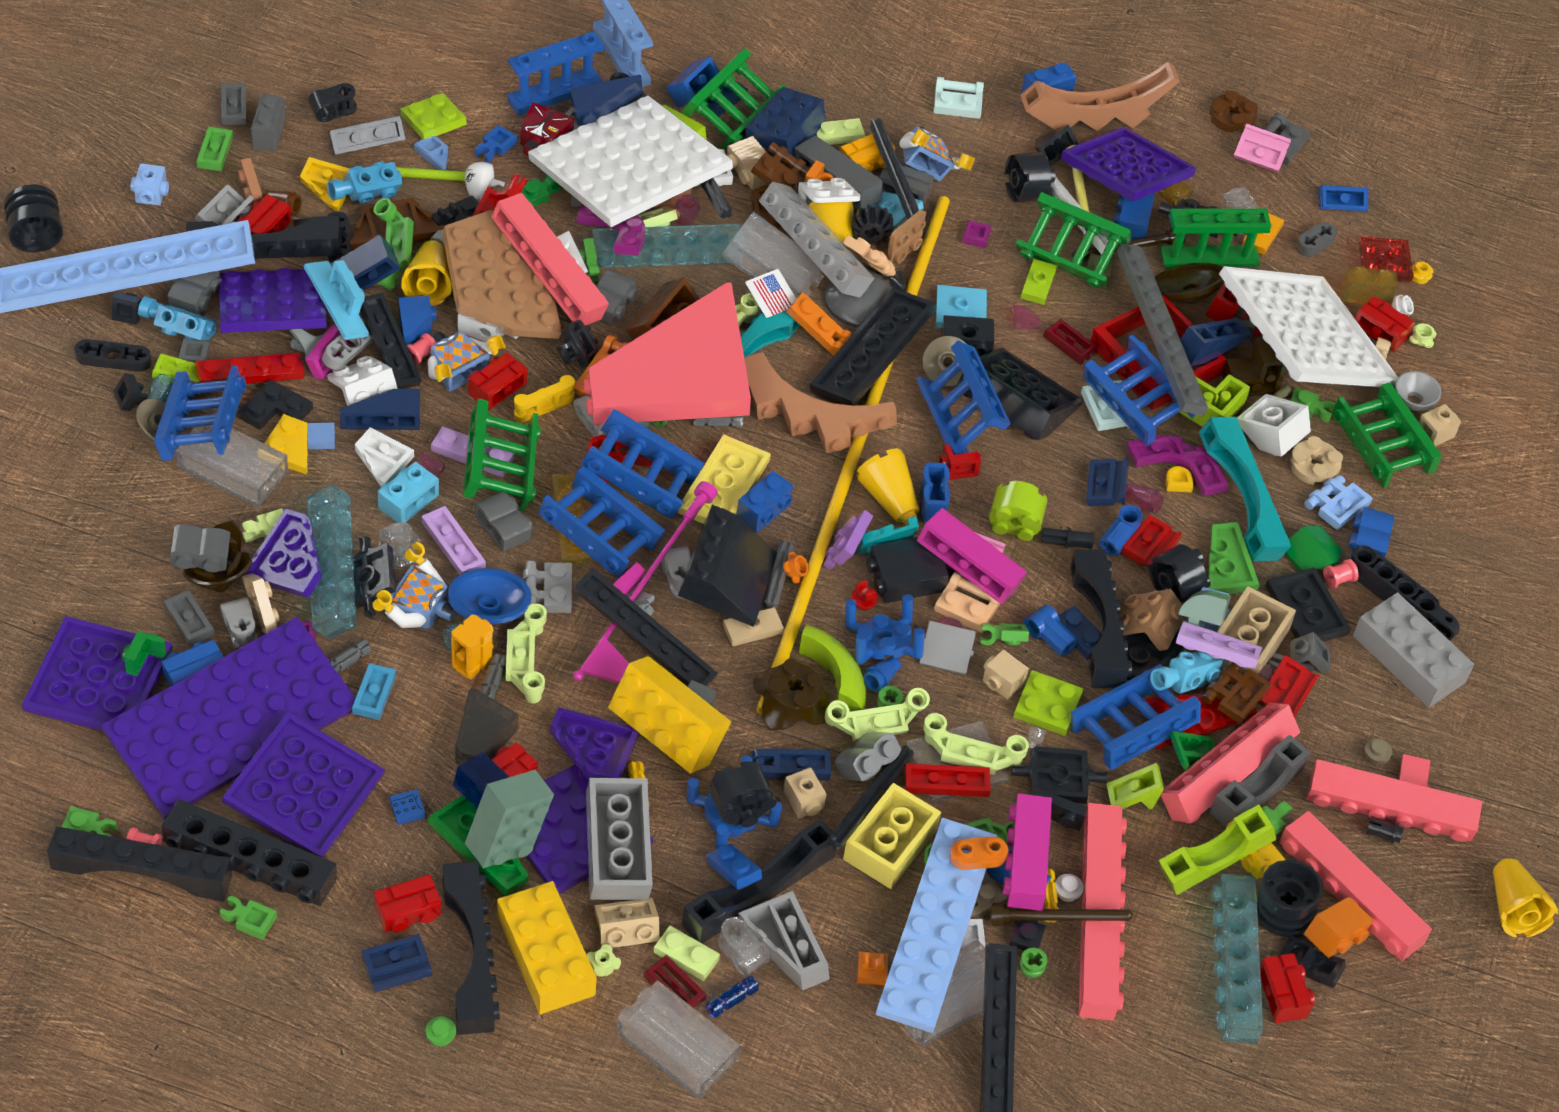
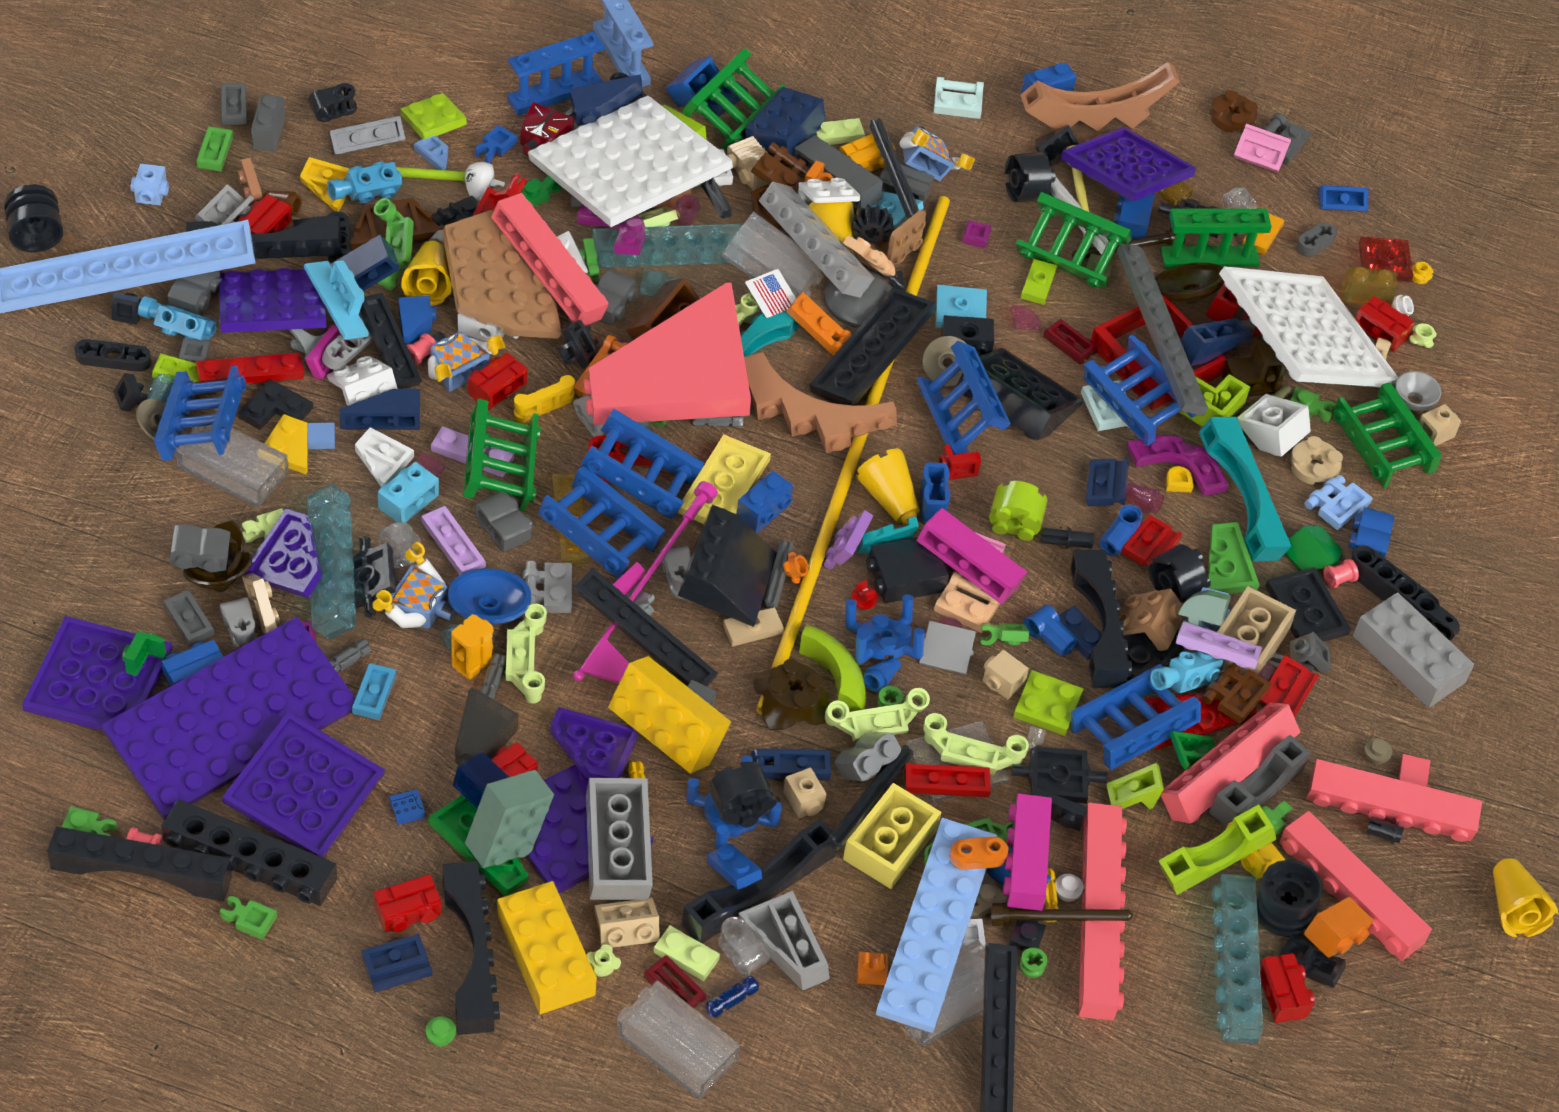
none -> clear light blue plate [640,269,682,296]

